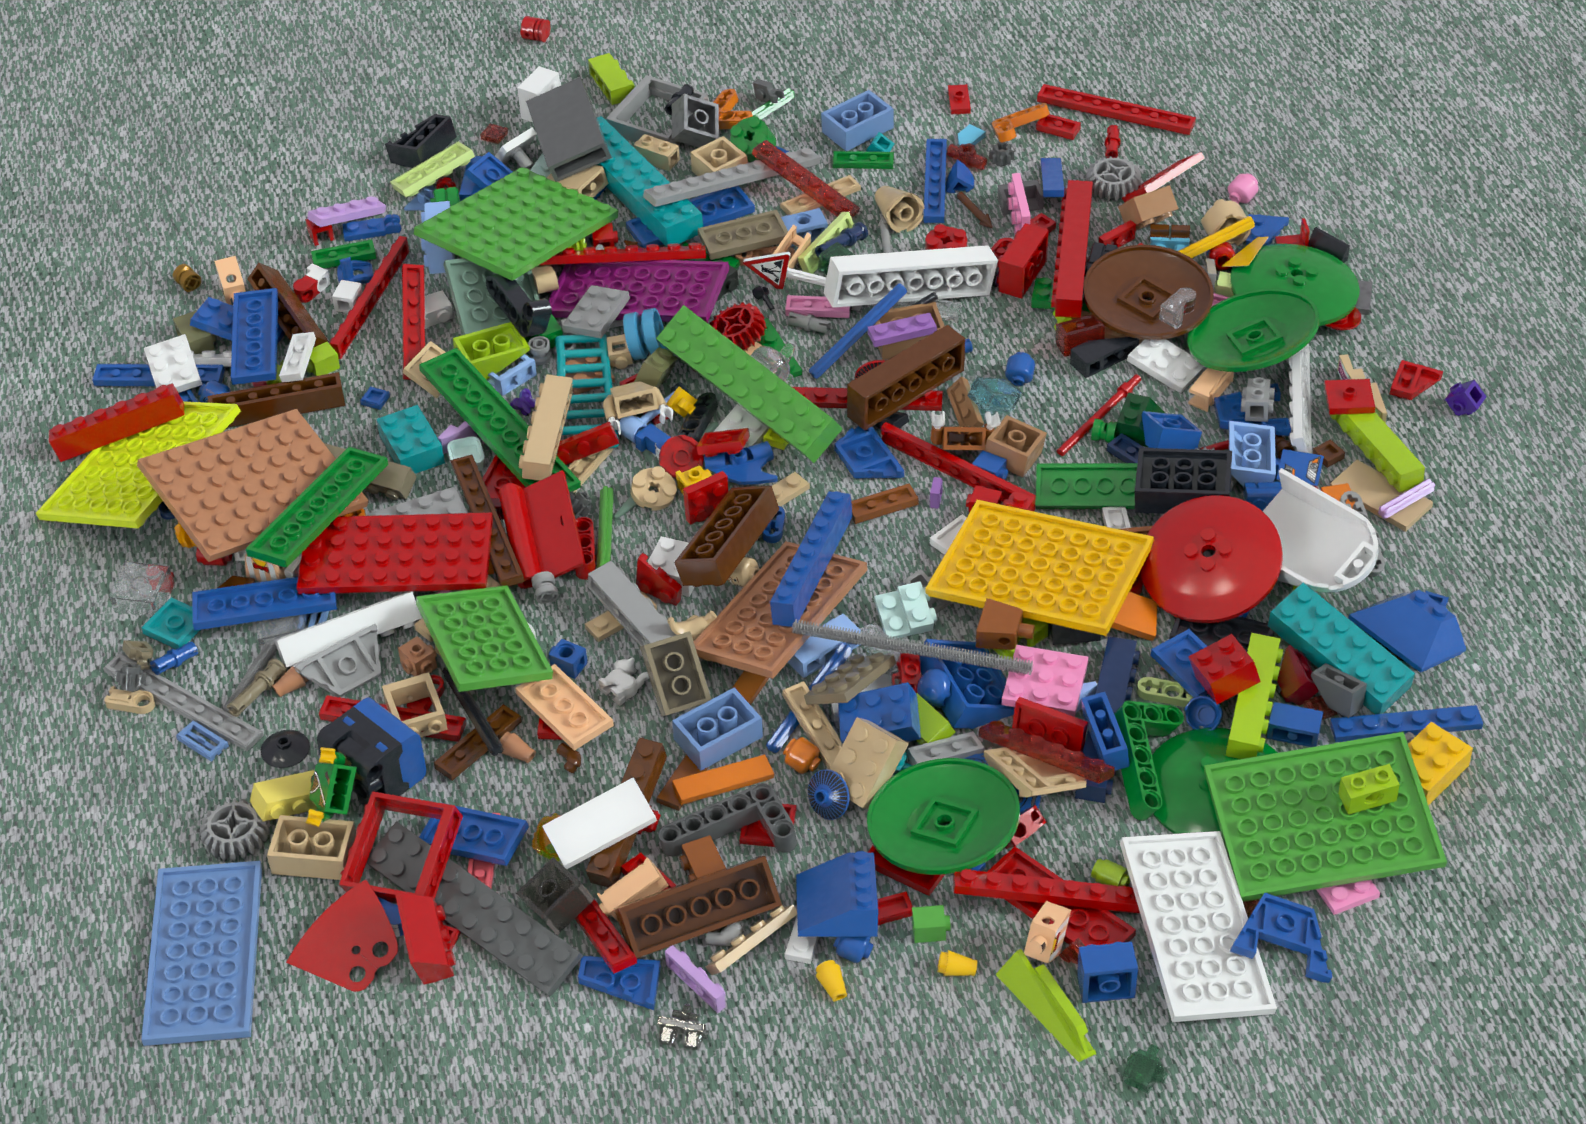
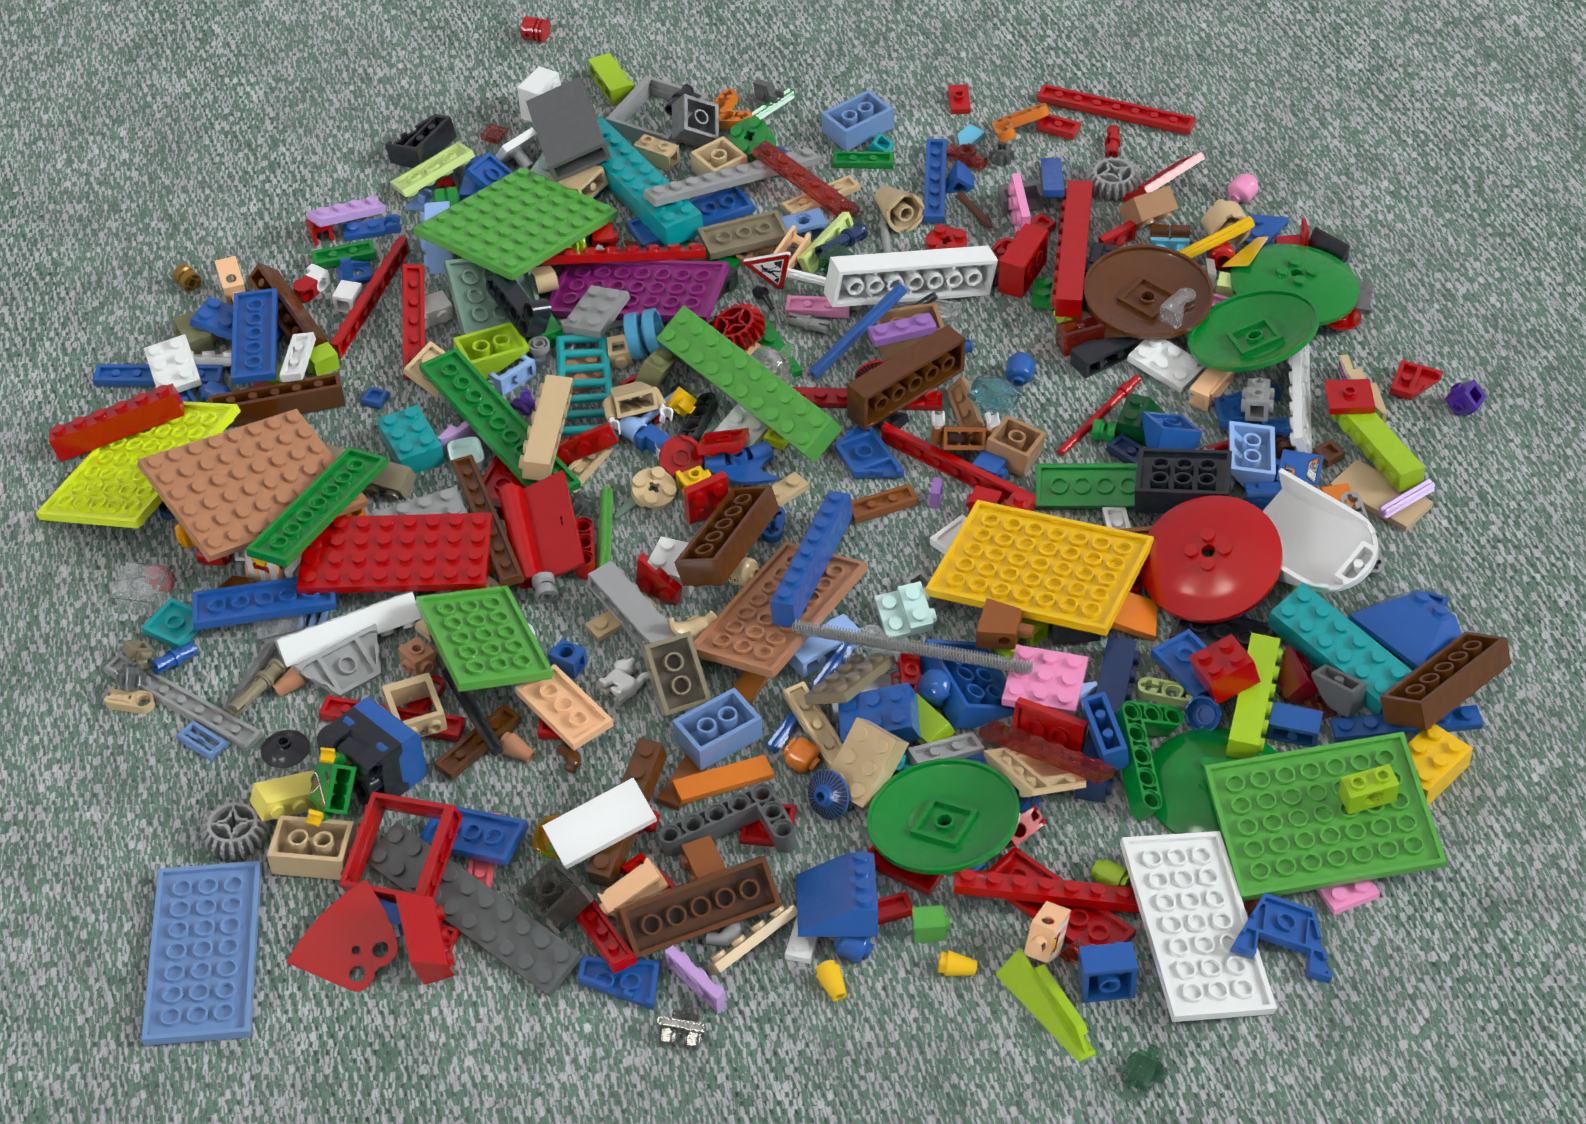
none -> reddish brown brick [1380,631,1511,731]

